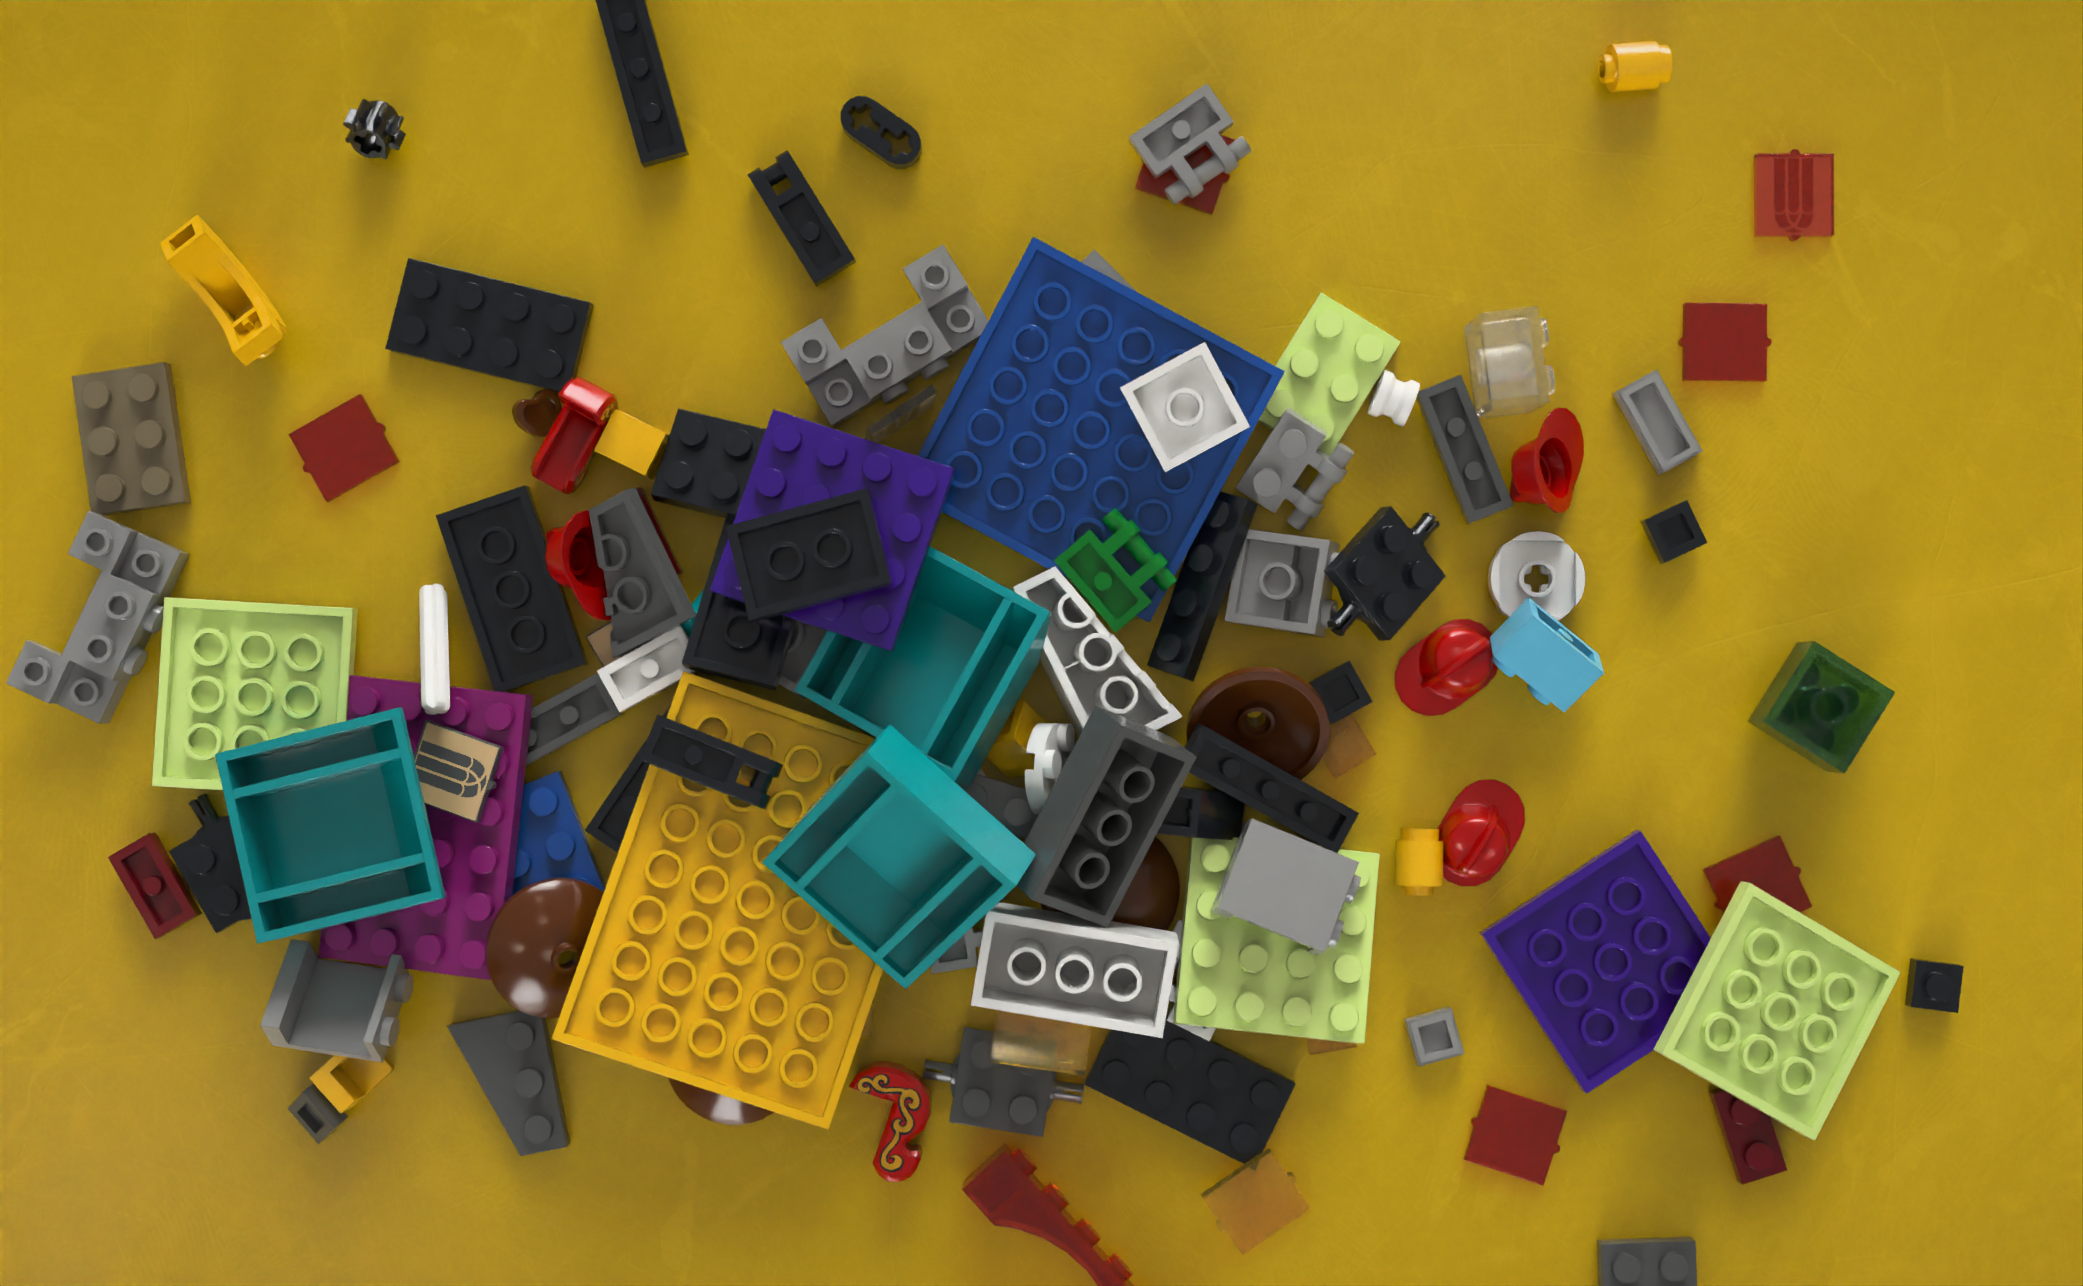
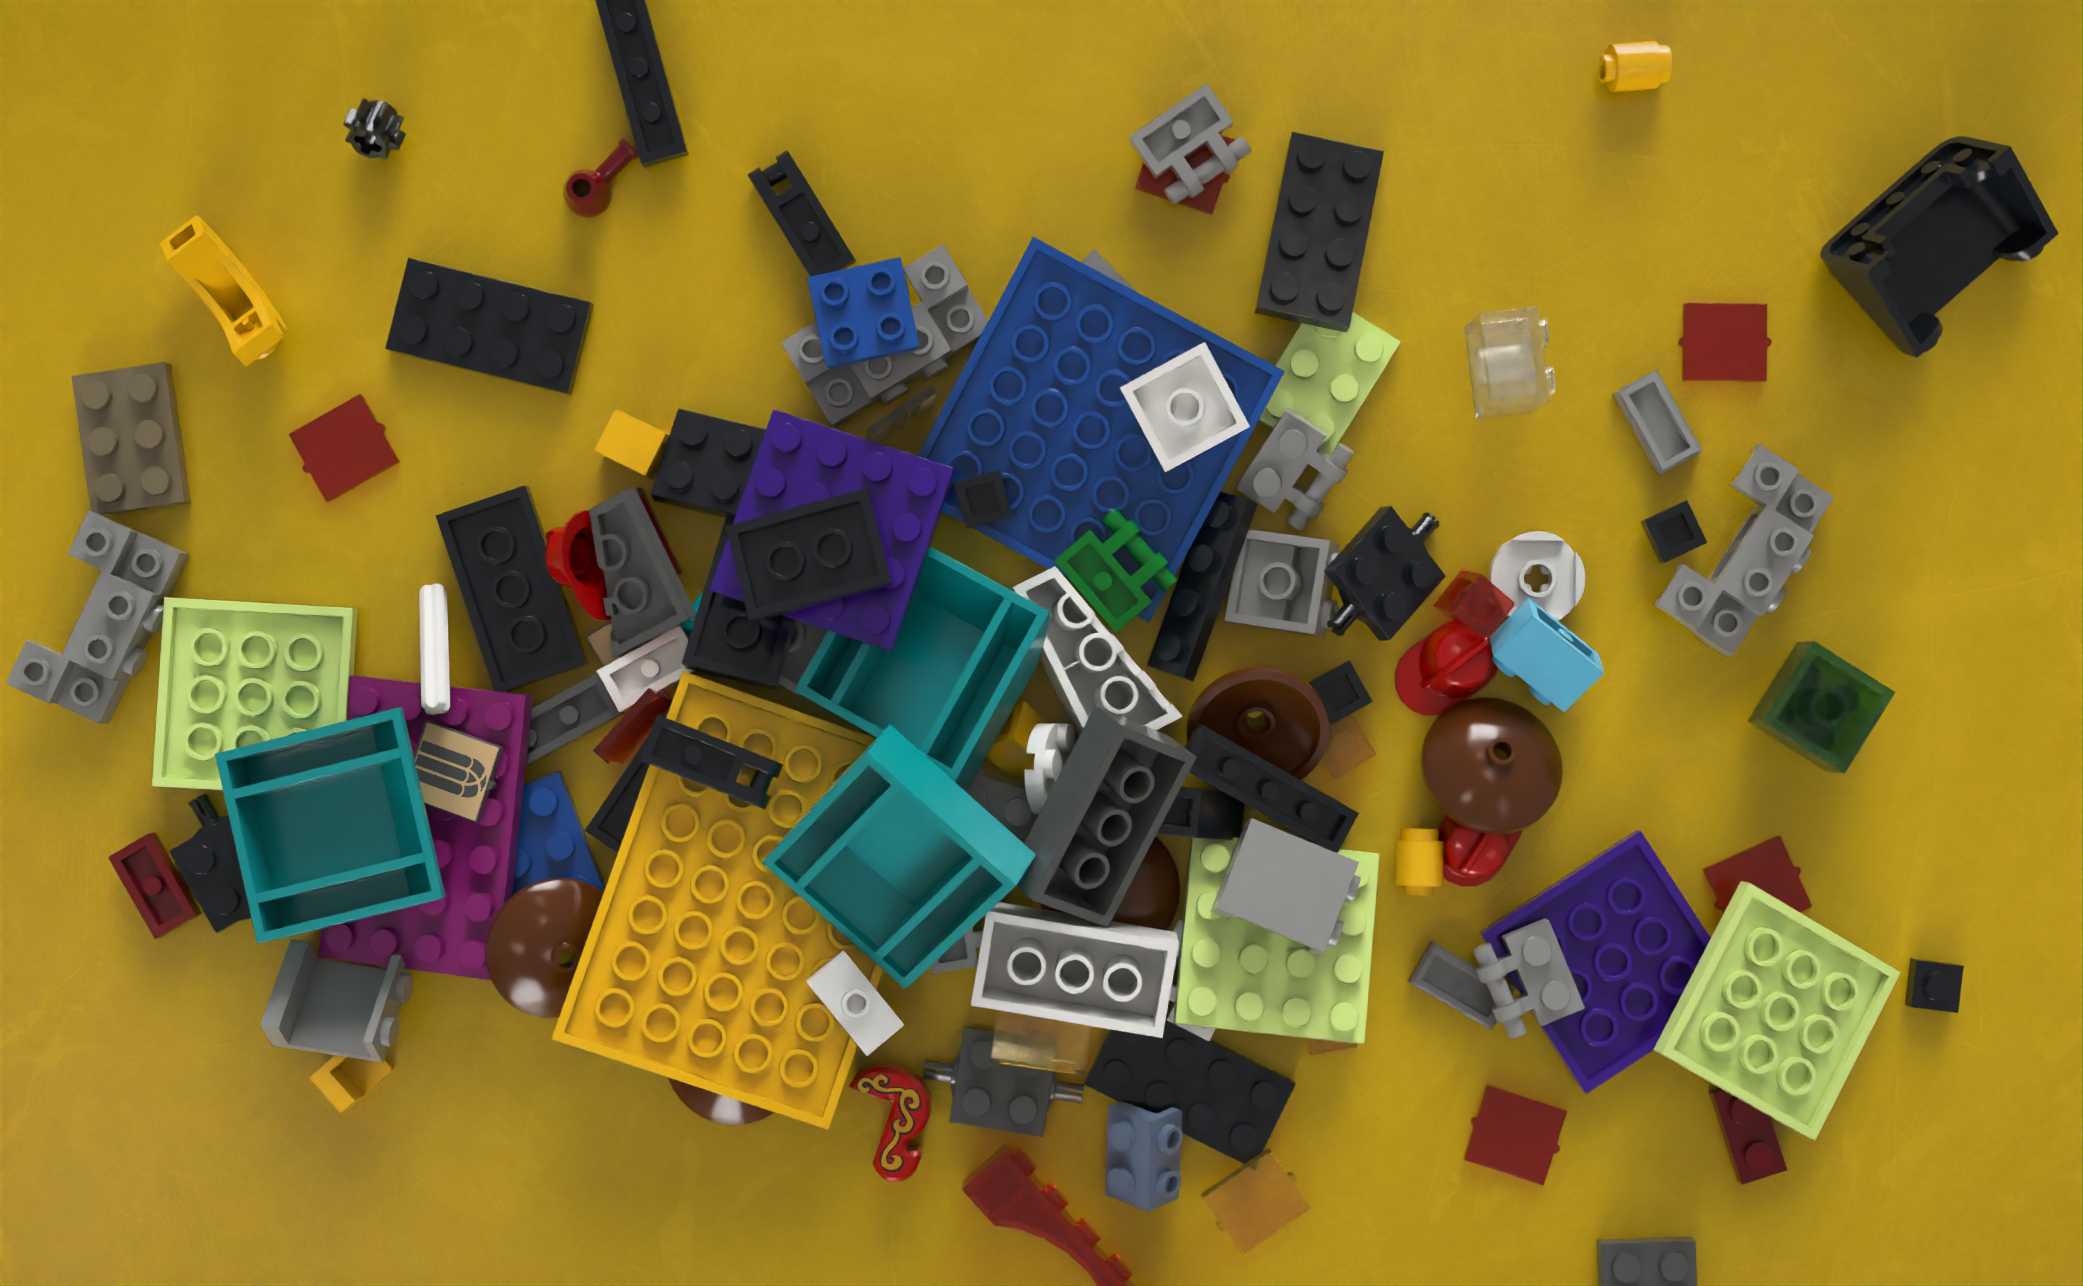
dark grey plate [288,1084,348,1144] -> none
dark grey wing [447,1010,570,1156] -> none
reddish brown piece [512,390,562,437] -> none
red animal [531,377,618,495] -> none
black beam [841,96,922,169] -> none
white wheel [1367,370,1420,427] -> none
light grey tile [1404,1006,1464,1067] -> none
dark grey plate [1416,375,1514,524] -> none
red piece [1509,407,1584,513] -> none
clear red piece [1754,149,1834,241] -> none
none -> dark red bar [563,138,639,218]
none -> clear red piece [593,688,673,764]
none -> white plate [805,950,904,1056]
none -> blue bracket [807,257,920,369]
none -> black plate [953,470,1013,529]
none -> sand blue bracket [1105,1101,1183,1212]
none -> black plate [1254,132,1384,333]
none -> flat silver tile [1408,941,1515,1030]
none -> reddish brown dish [1420,697,1563,835]
none -> clear red bracket [1433,569,1514,639]
none -> light grey plate [1473,918,1585,1039]
none -> light grey bracket [1653,444,1834,656]
none -> black windscreen [1820,136,2059,358]

